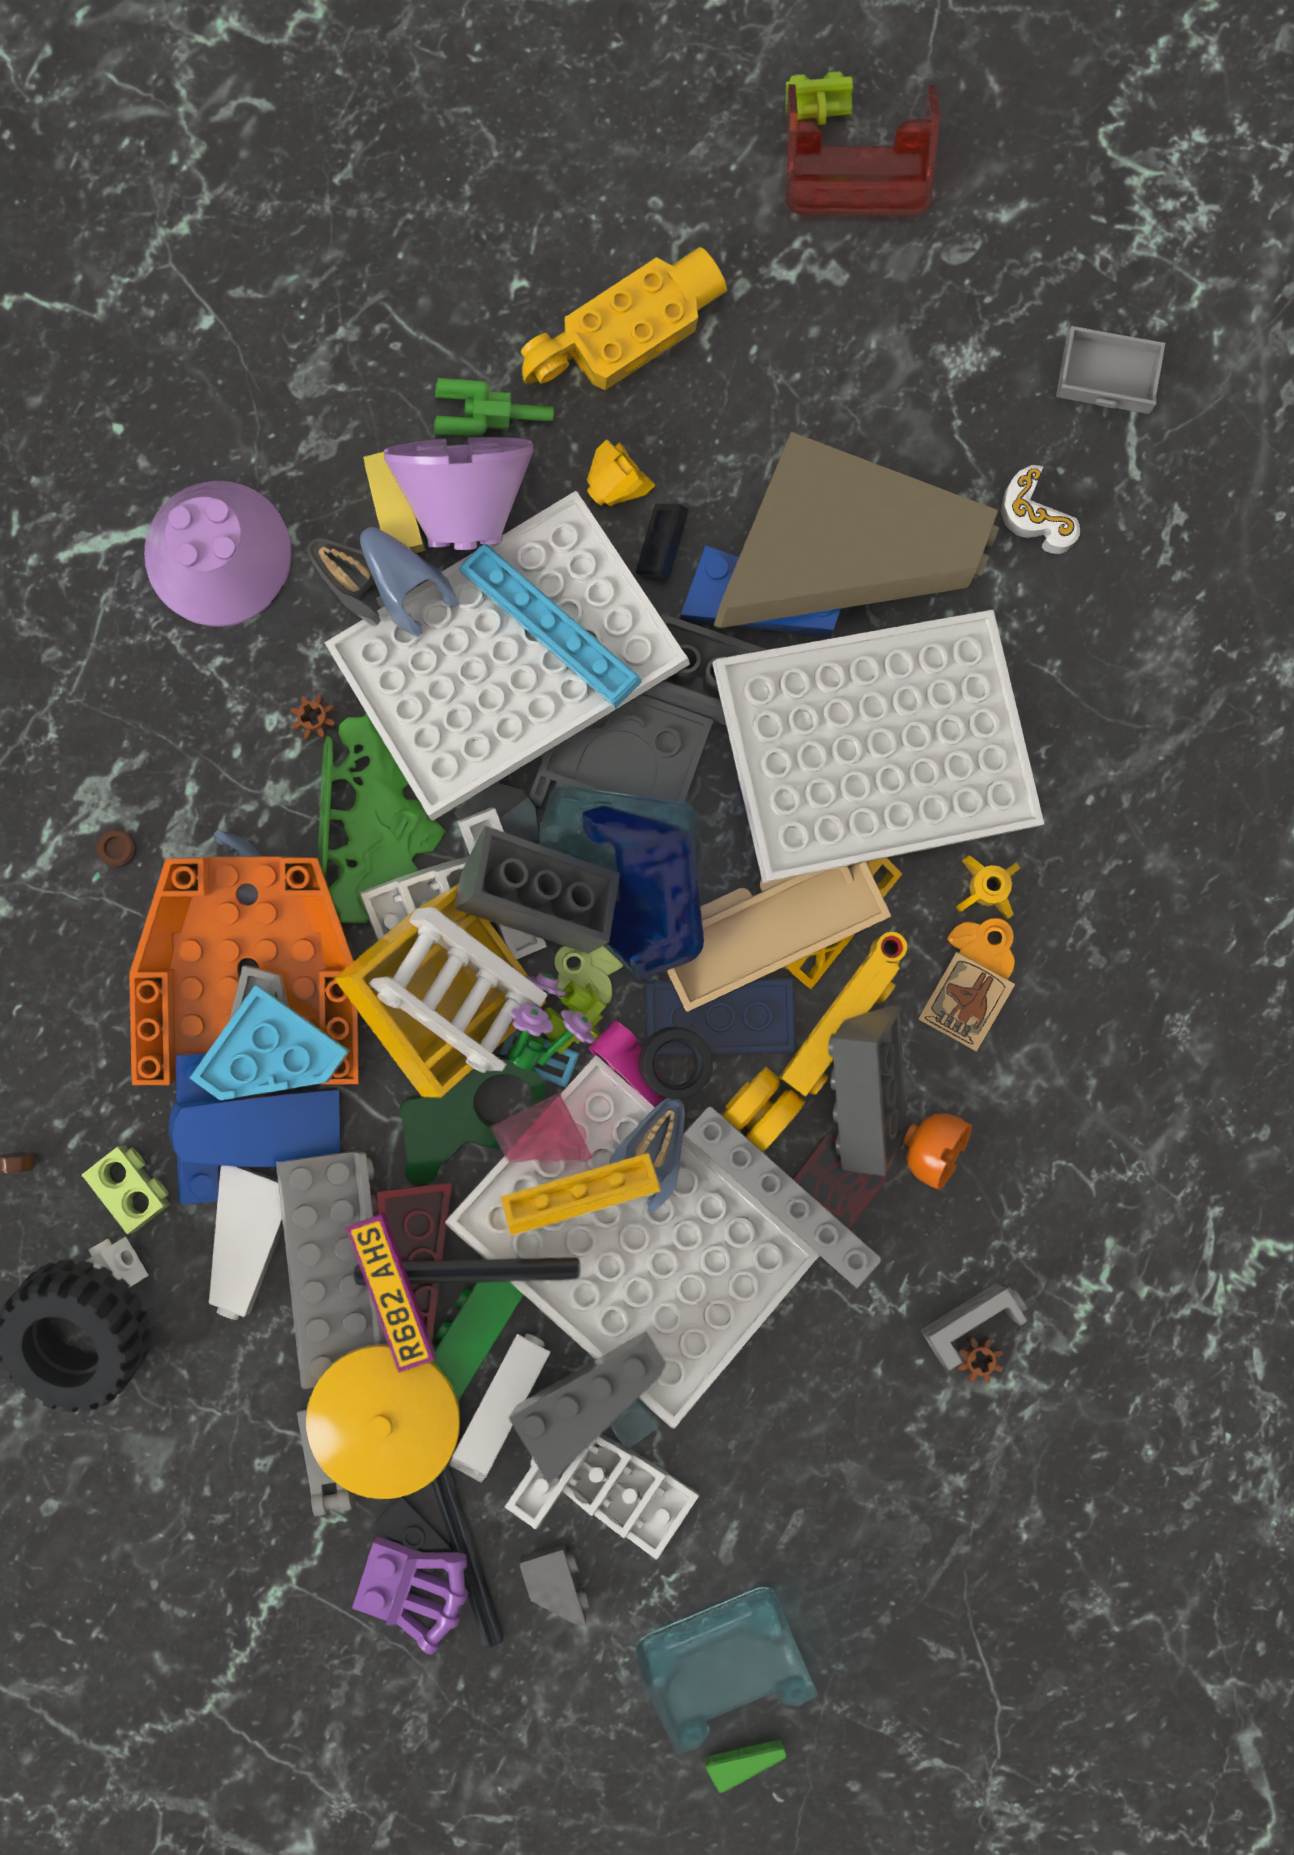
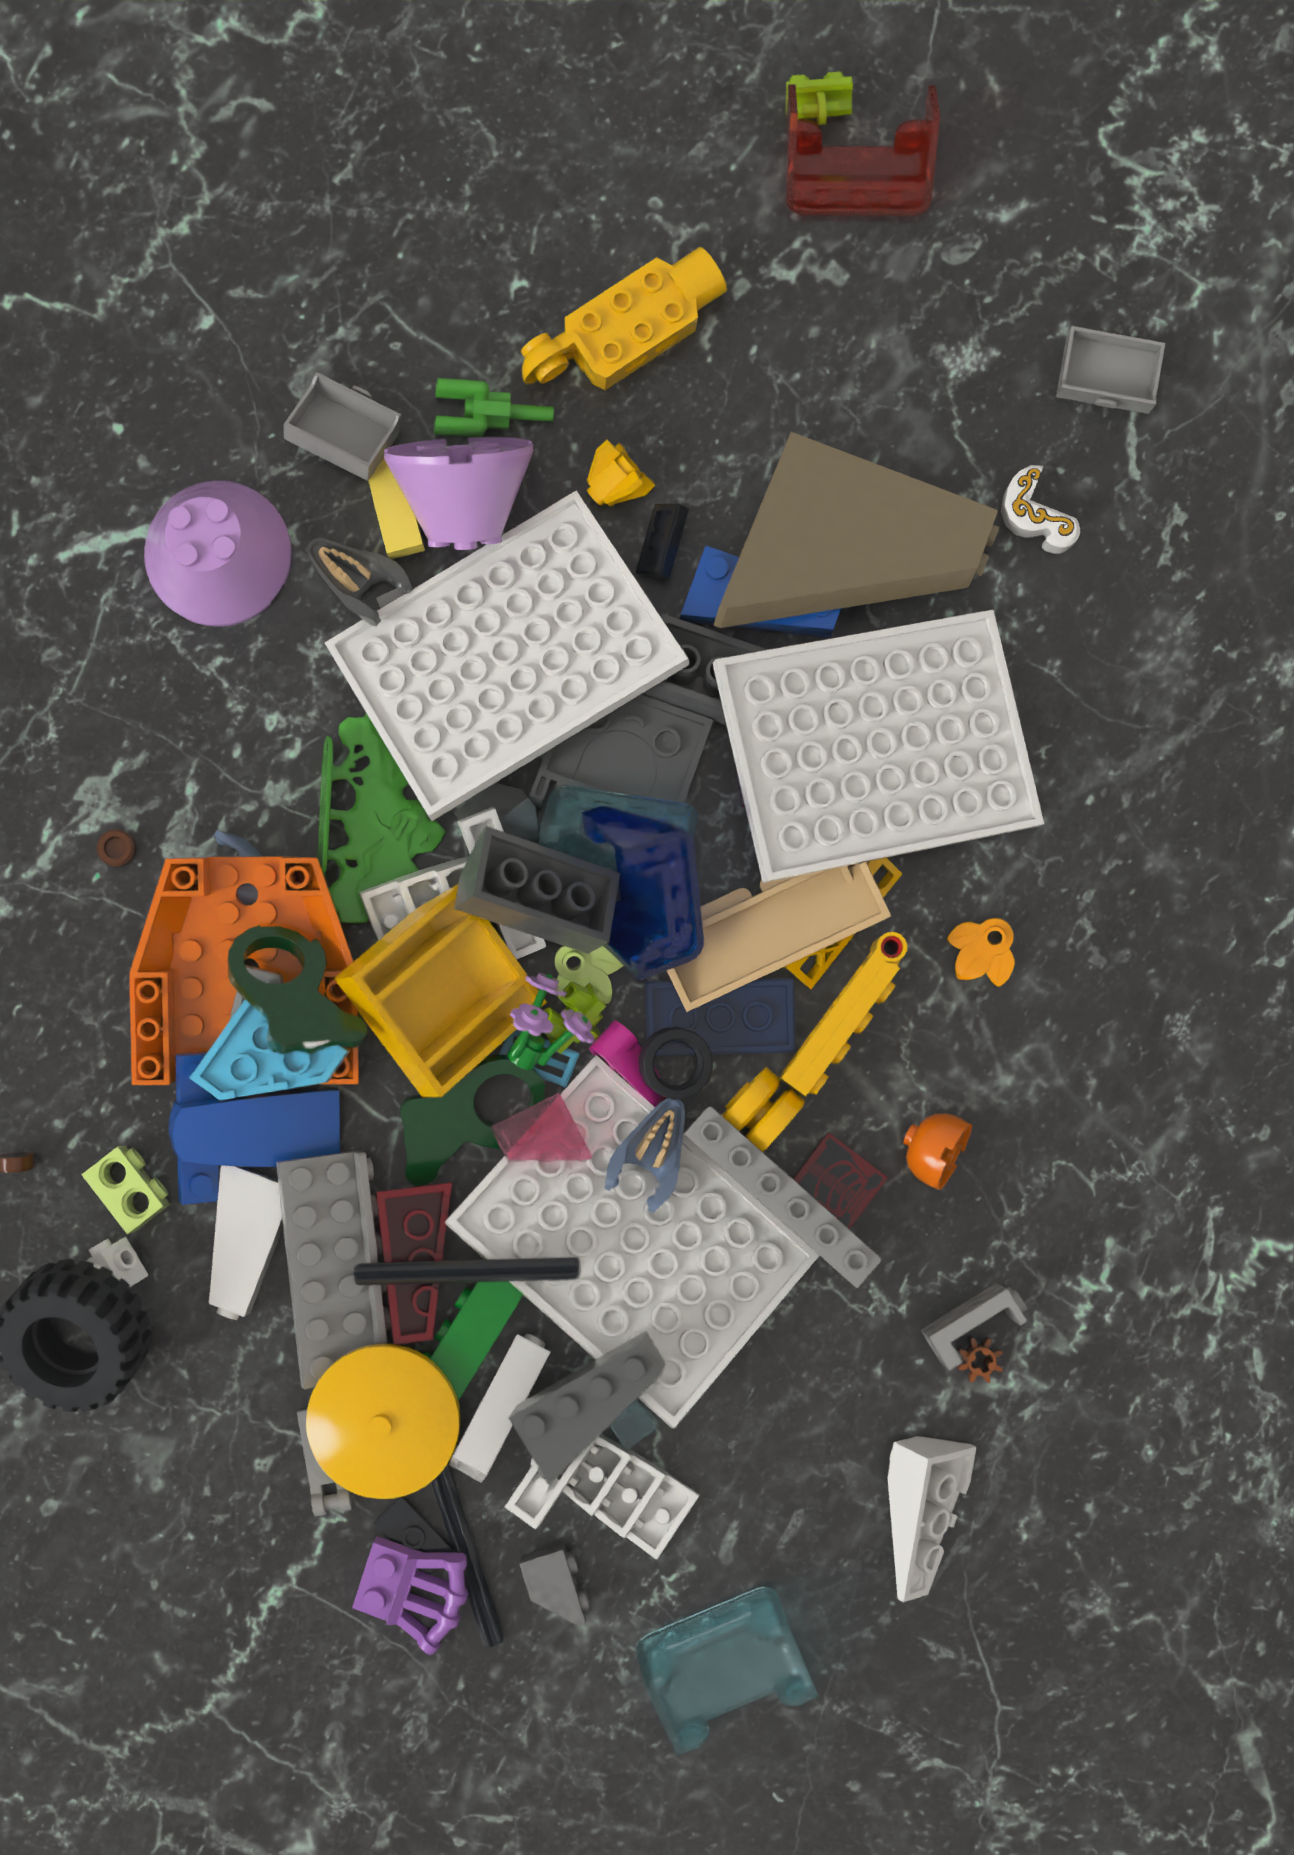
dark orange gear [290,694,337,741] -> none
tile [346,1213,437,1373] -> none
sand blue animal [360,527,459,637] -> none
white fence [369,907,548,1073] -> none
medium azure tile [459,544,642,709] -> none
yellow fence [500,1153,660,1236] -> none
bright green slope [705,1739,787,1793] -> none
dark grey slope [828,1006,907,1176] -> none
sticker [918,952,1015,1052] -> none
yellow brick [955,855,1020,920] -> none
none -> dark green animal [228,925,367,1054]
none -> light grey container [284,372,401,481]
none -> white wedge [888,1436,976,1602]

